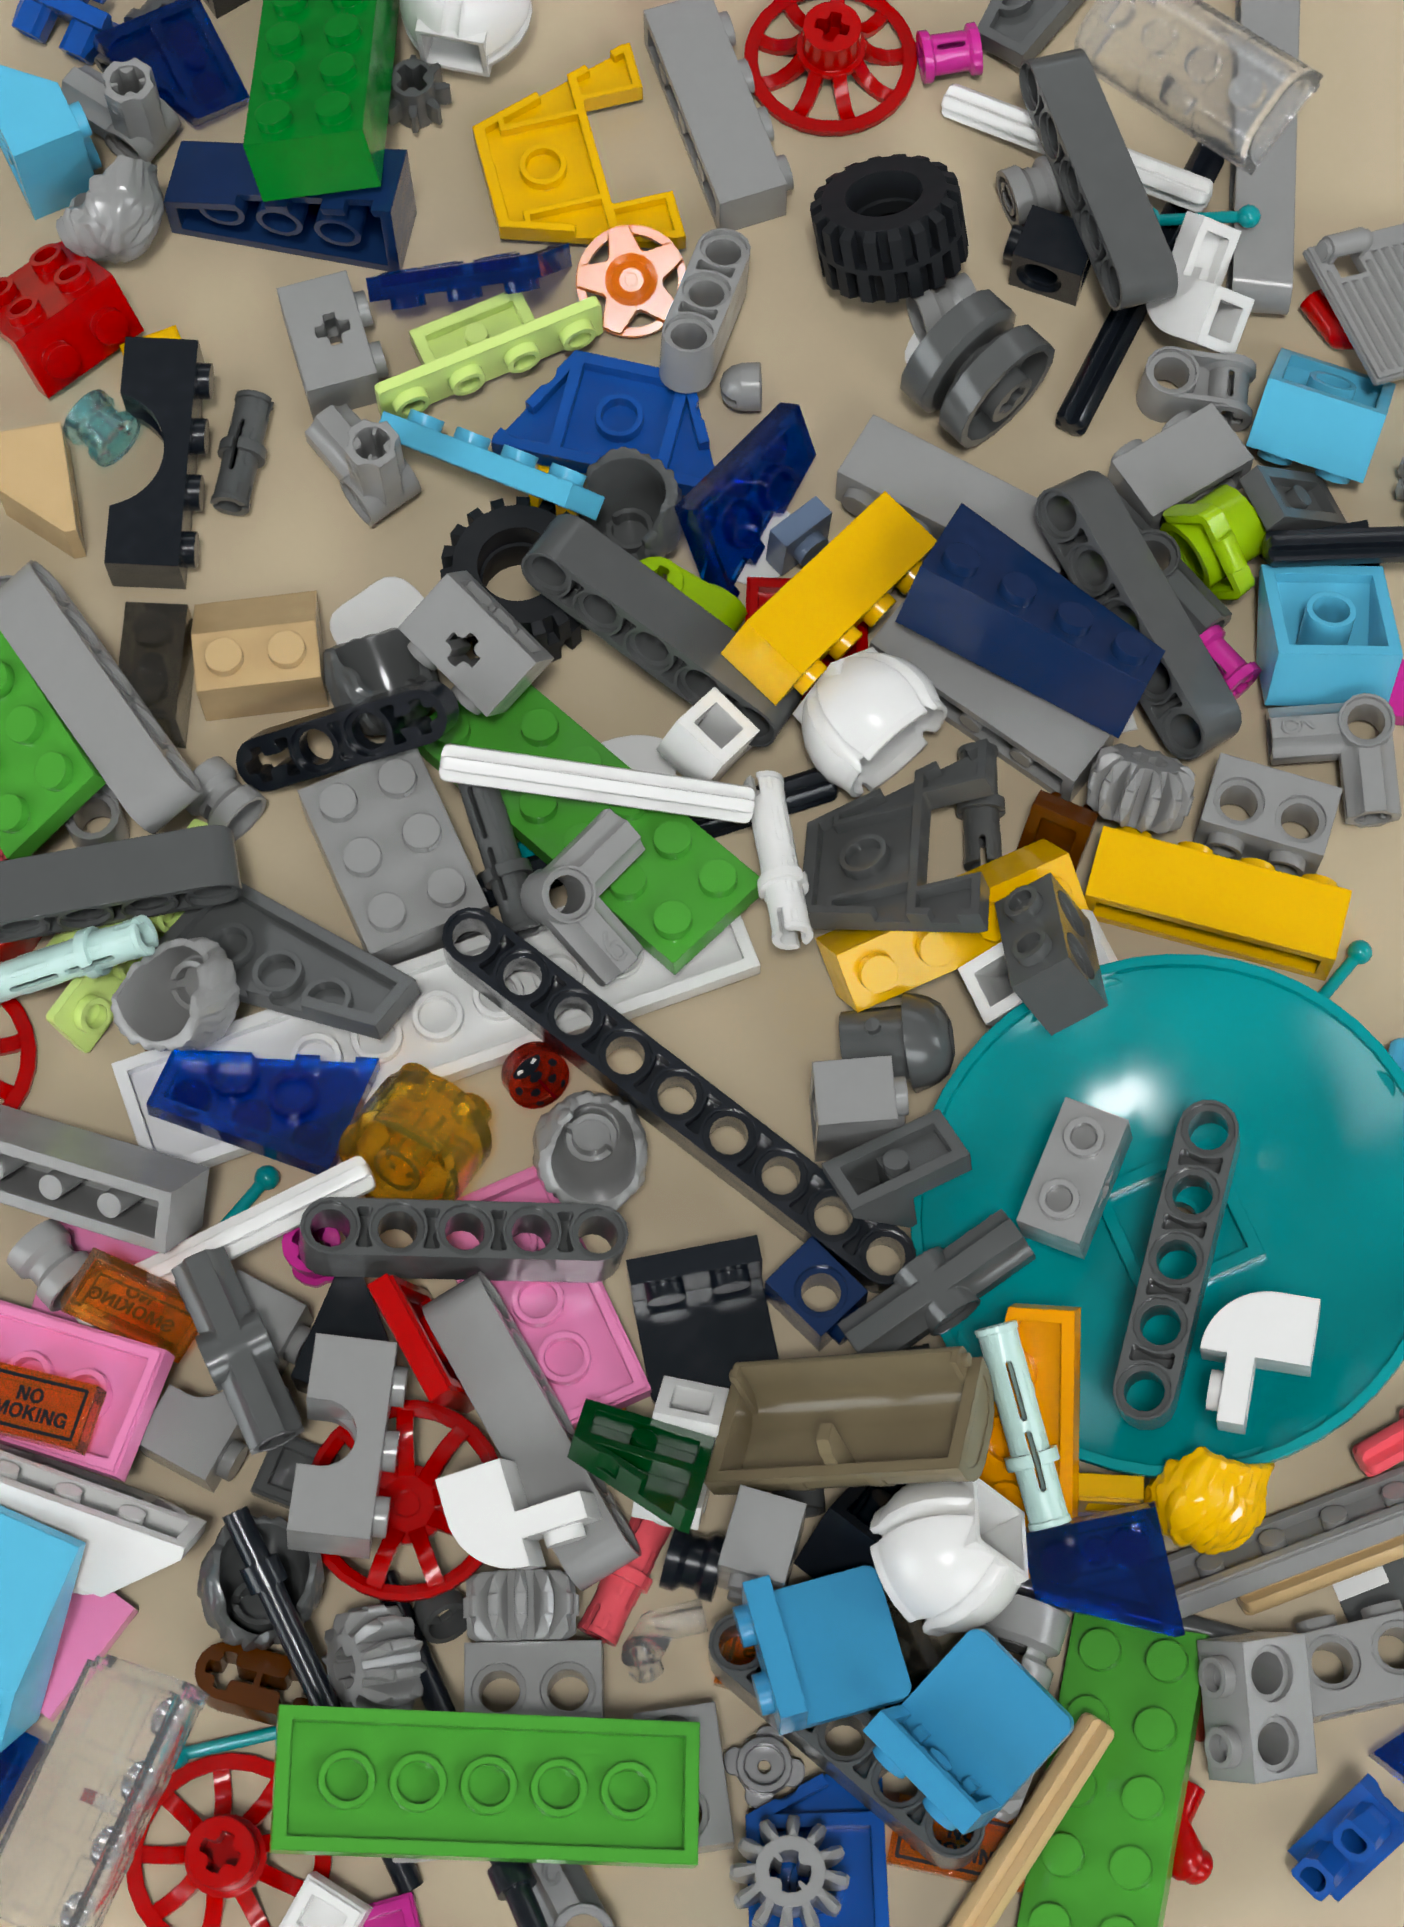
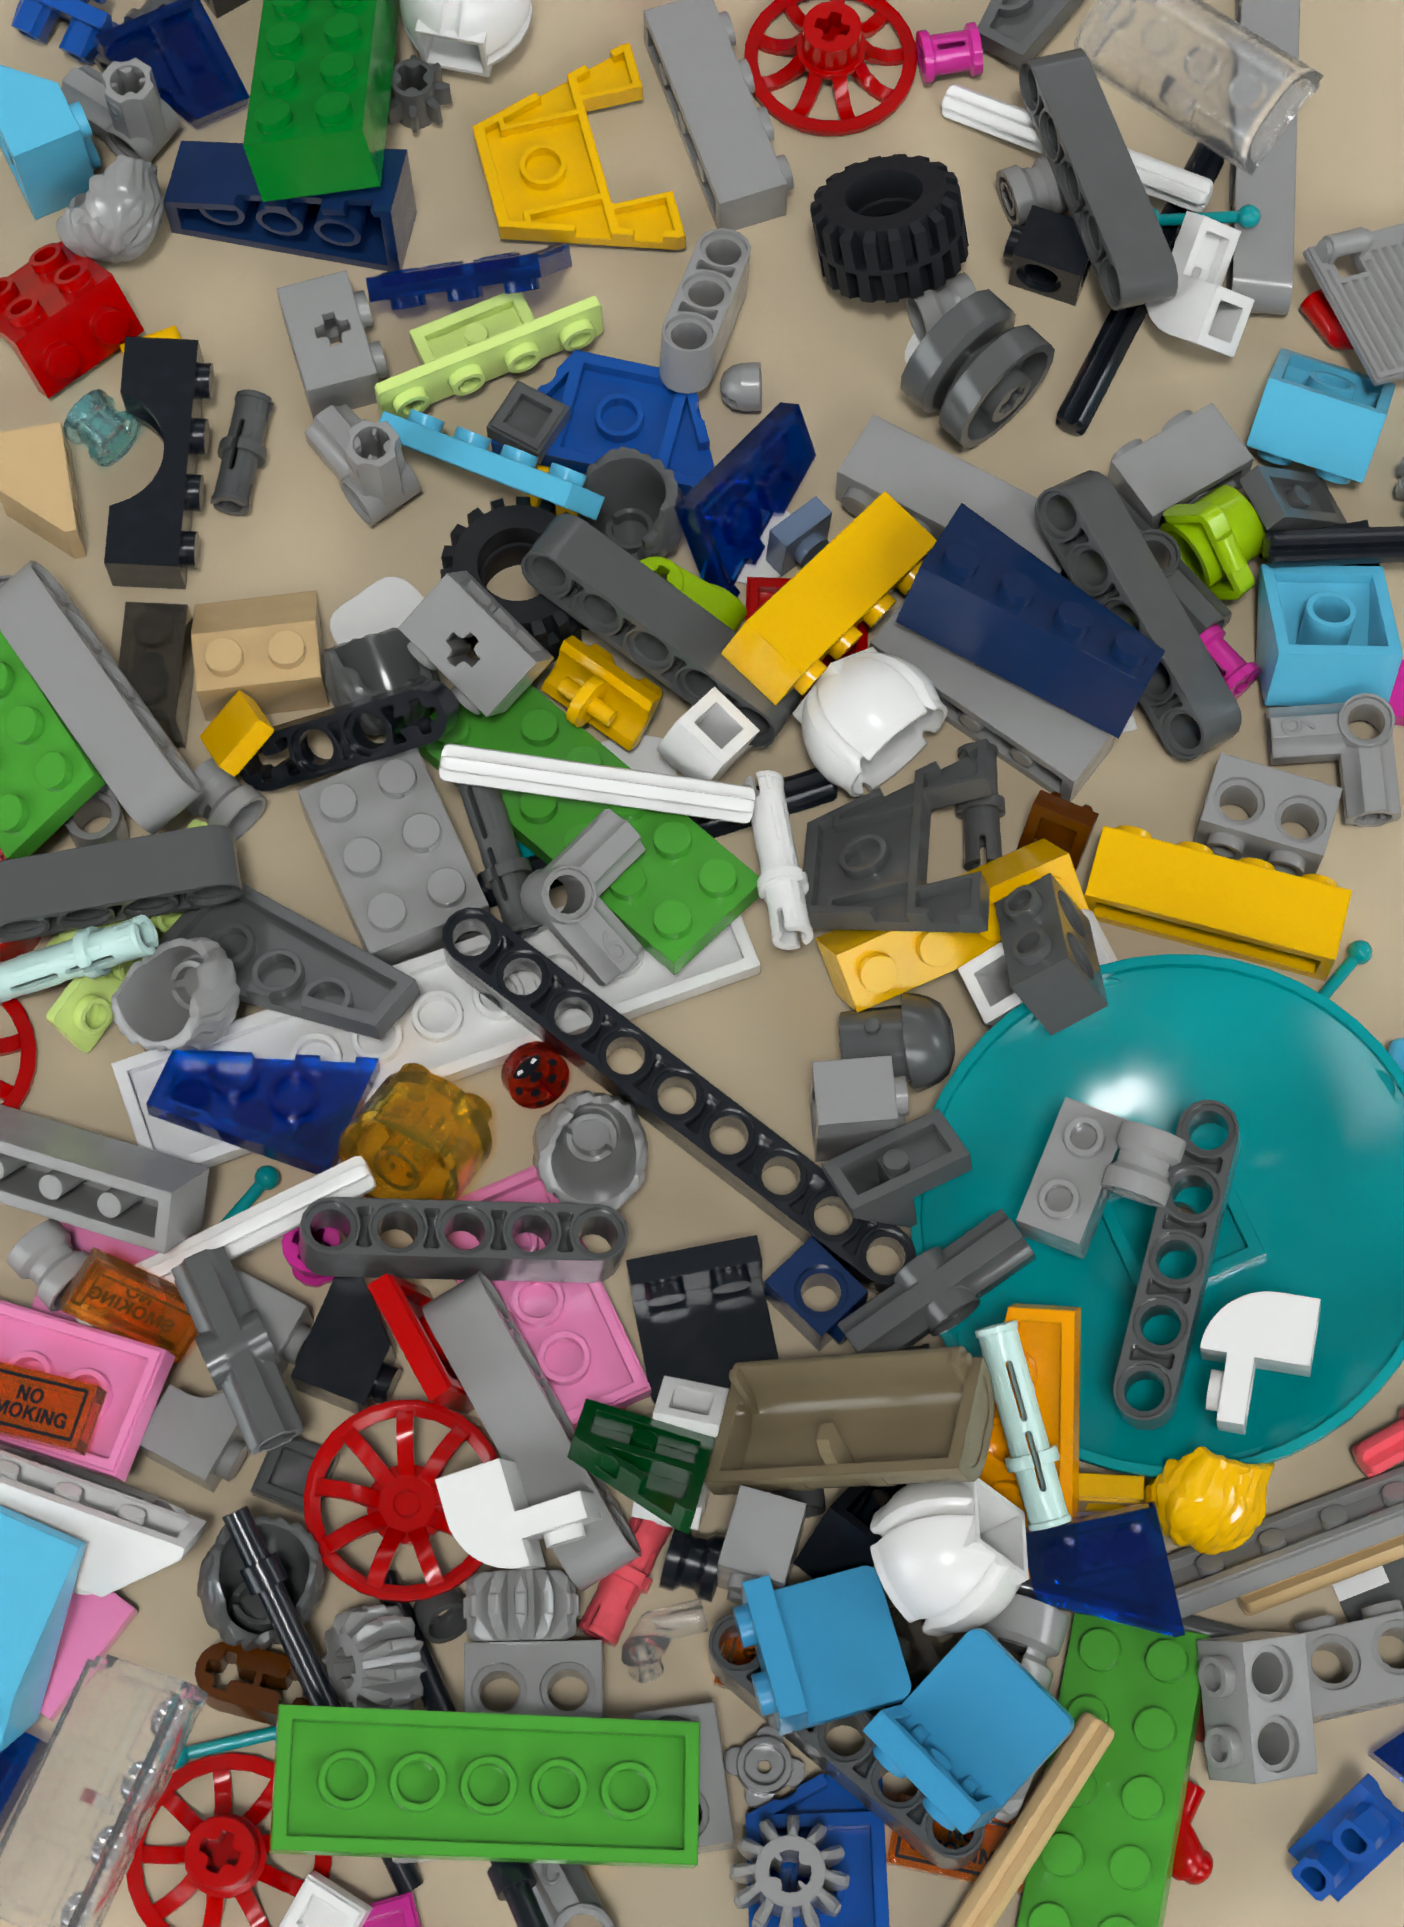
light grey arch [286,1333,409,1559] -> none
wheel [576,225,686,339] -> none
light grey gear [1086,743,1195,834] -> none
light grey piece [1136,346,1257,432] -> none
none -> yellow tile [199,690,274,777]
none -> dark grey tile [486,380,571,464]
none -> yellow hips [541,635,663,751]
none -> light grey wheel [1101,1120,1187,1208]

